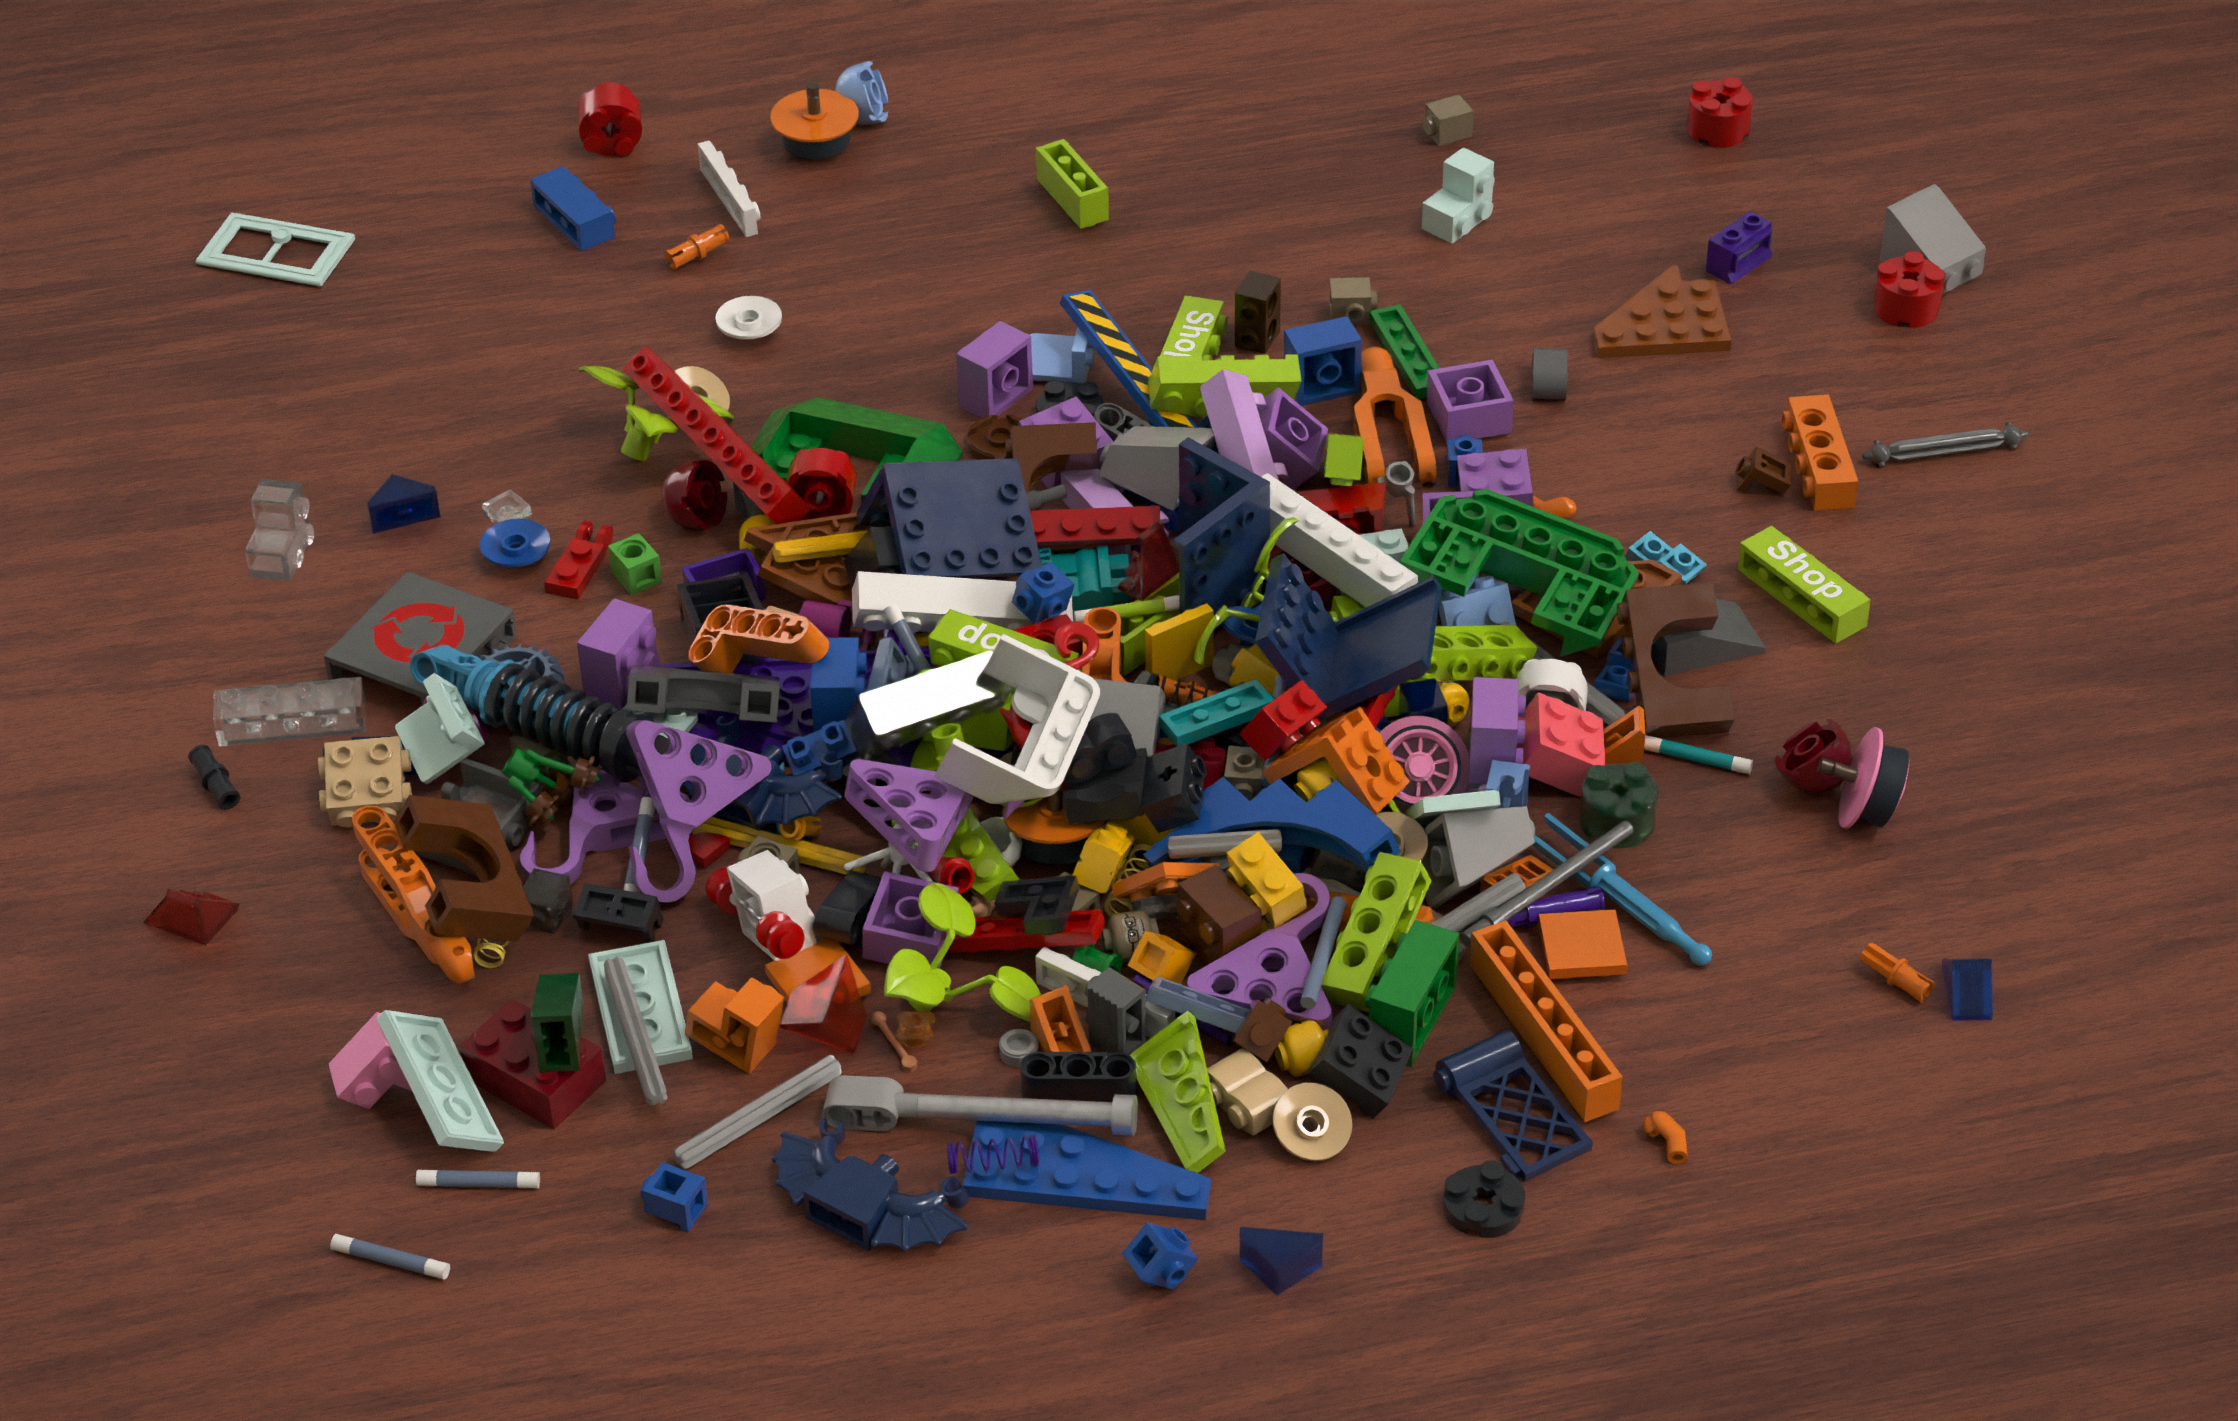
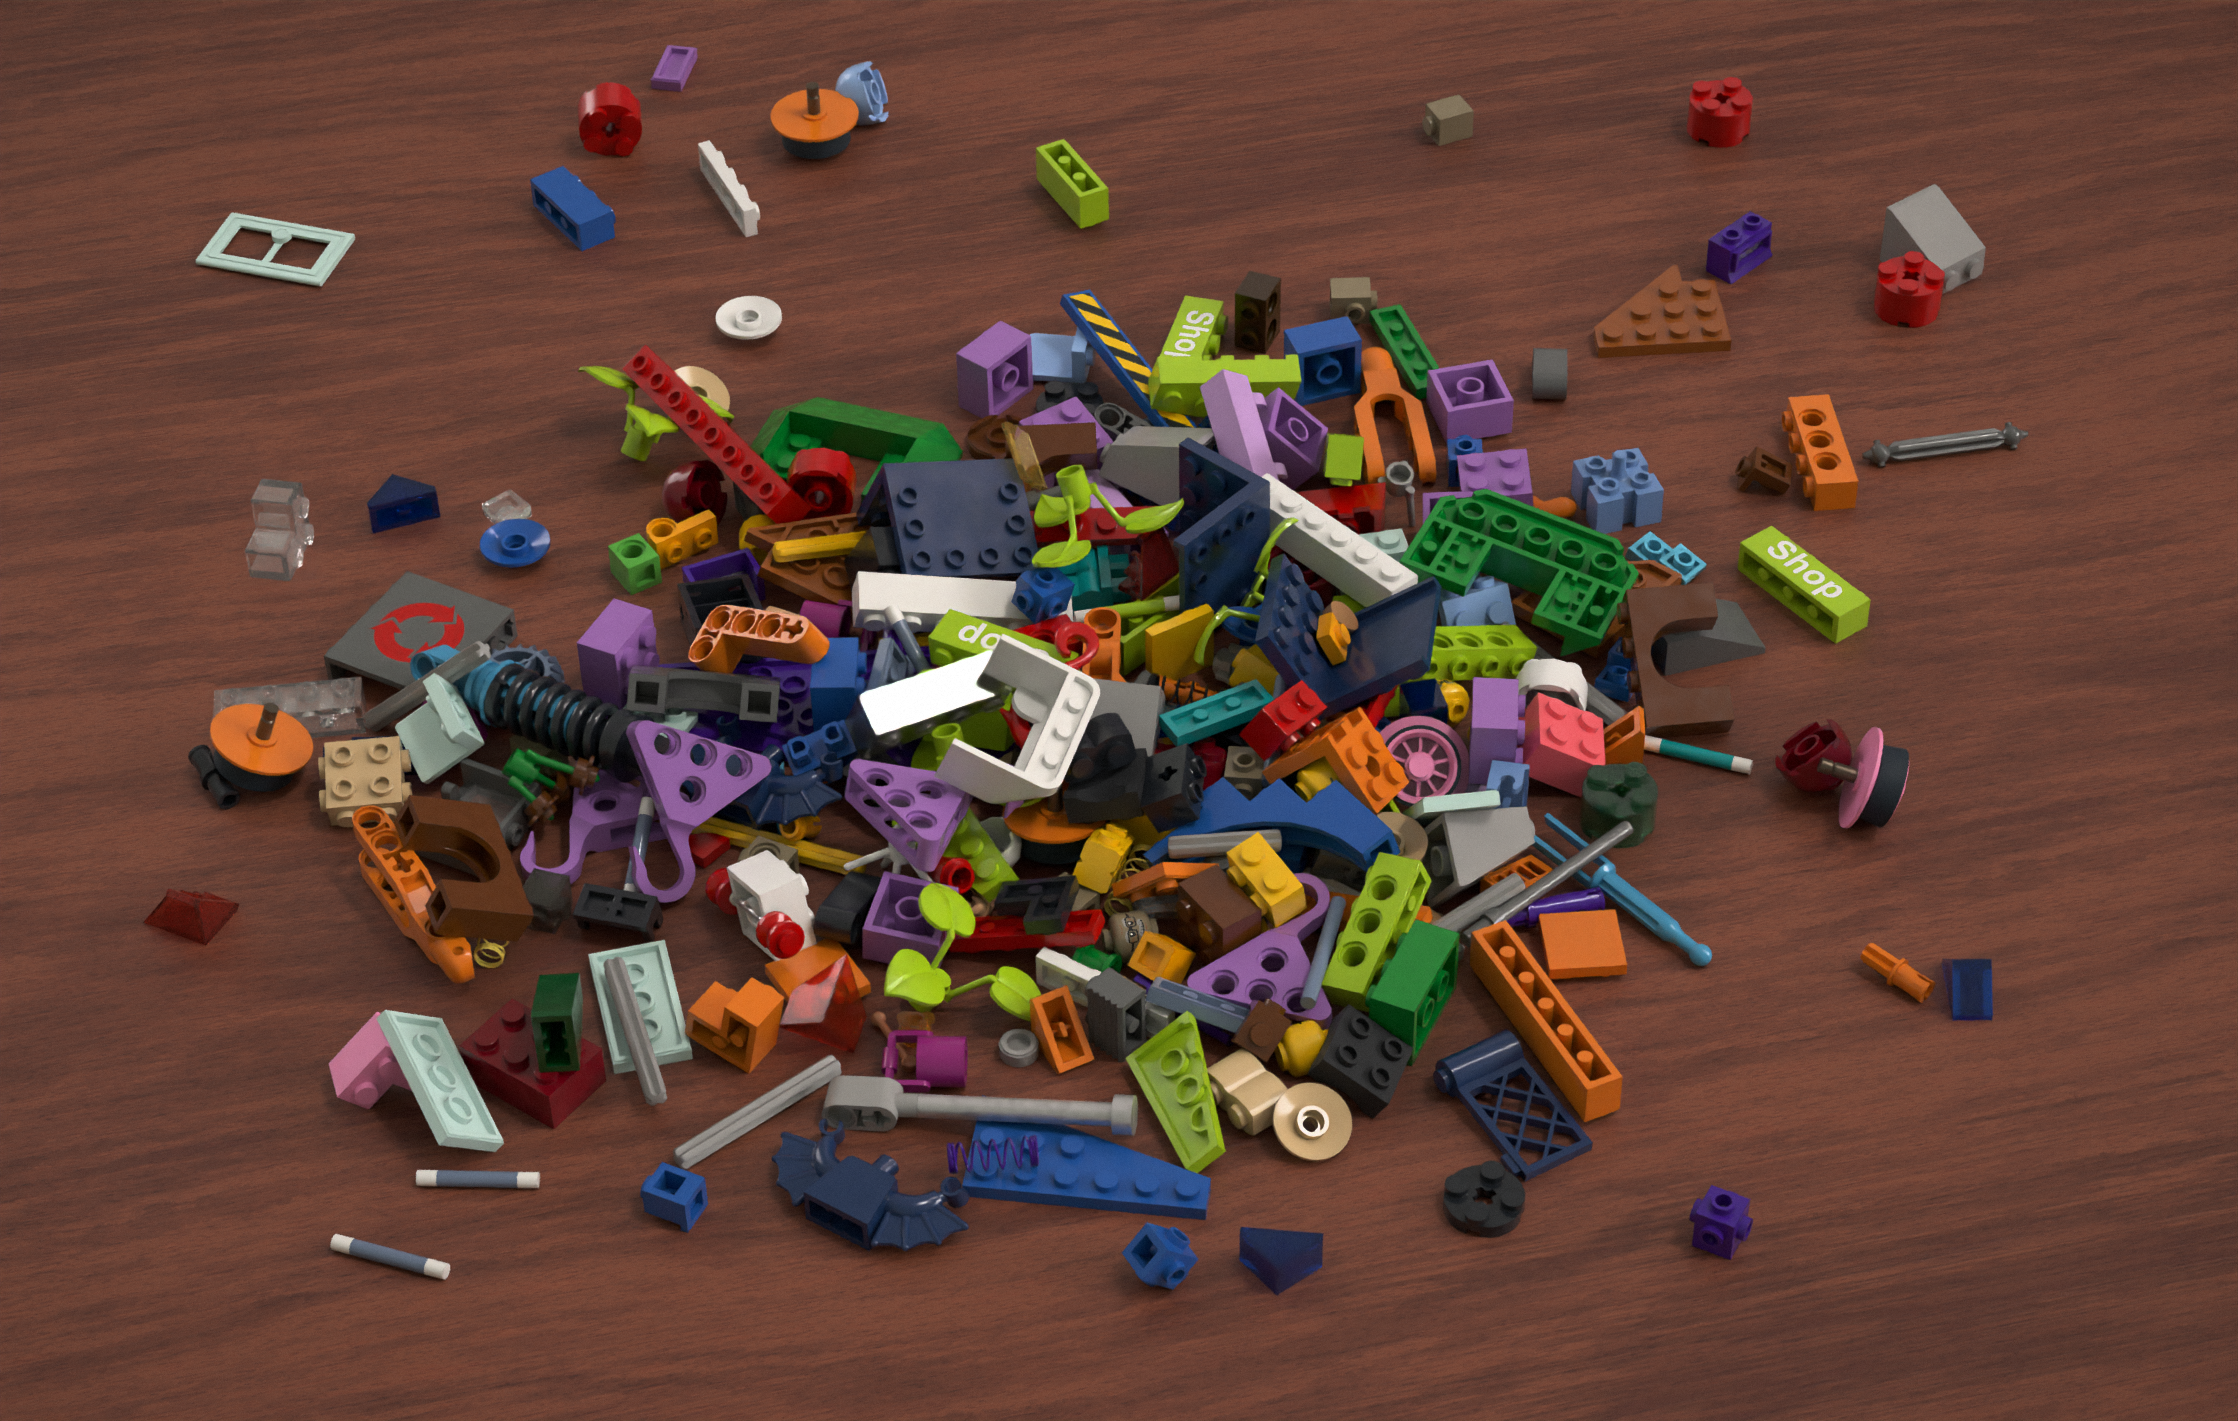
red hinge [544,520,614,599] -> none
orange pin [664,224,730,270] -> none
black beam [1020,1052,1137,1102] -> none
light aqua brick [1421,147,1495,244] -> none
orange arm [1643,1111,1688,1164] -> none
none -> orange piece [210,703,313,792]
none -> light grey axle [364,641,491,732]
none -> light orange plate [646,509,719,570]
none -> medium lavender tile [651,45,698,92]
none -> magenta piece [881,1030,968,1093]
none -> clear yellow piece [1001,421,1047,491]
none -> lime plant [1032,465,1184,568]
none -> light orange plate [1316,612,1351,665]
none -> medium nougat tile [1323,601,1358,635]
none -> medium blue brick [1571,448,1664,534]
none -> dark purple brick [1689,1185,1753,1260]

